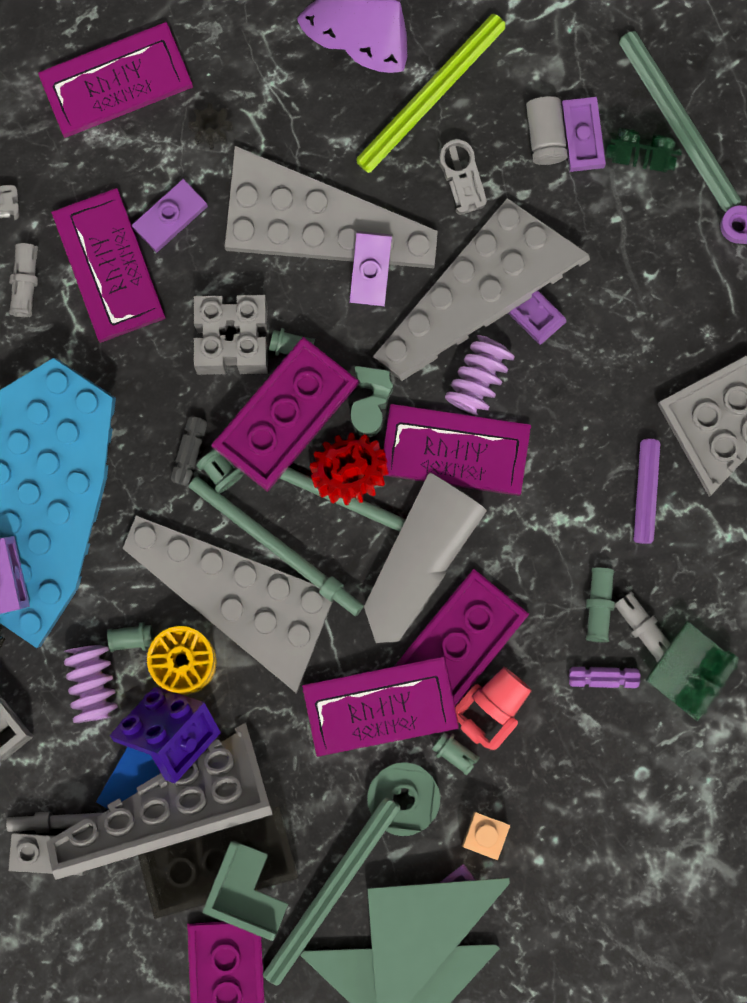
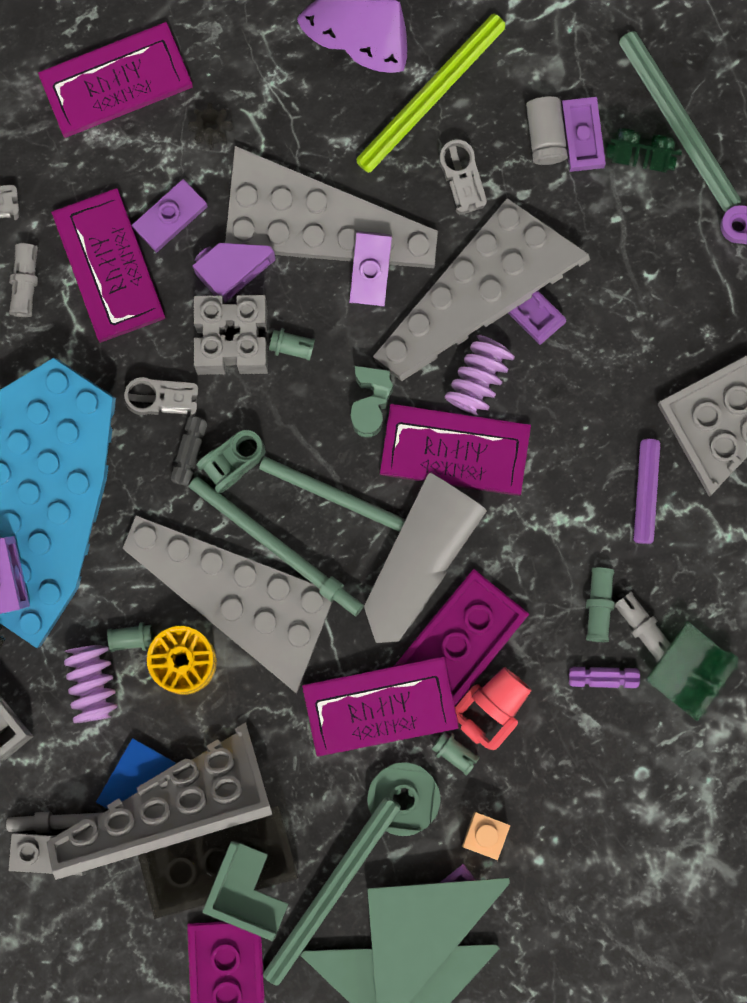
dark purple bracket [110,687,221,784] -> none
magenta tile [211,337,359,492] -> none
red gear [310,433,389,505] -> none
none -> light grey piece [124,377,198,416]
none -> medium lavender slope [193,243,276,303]

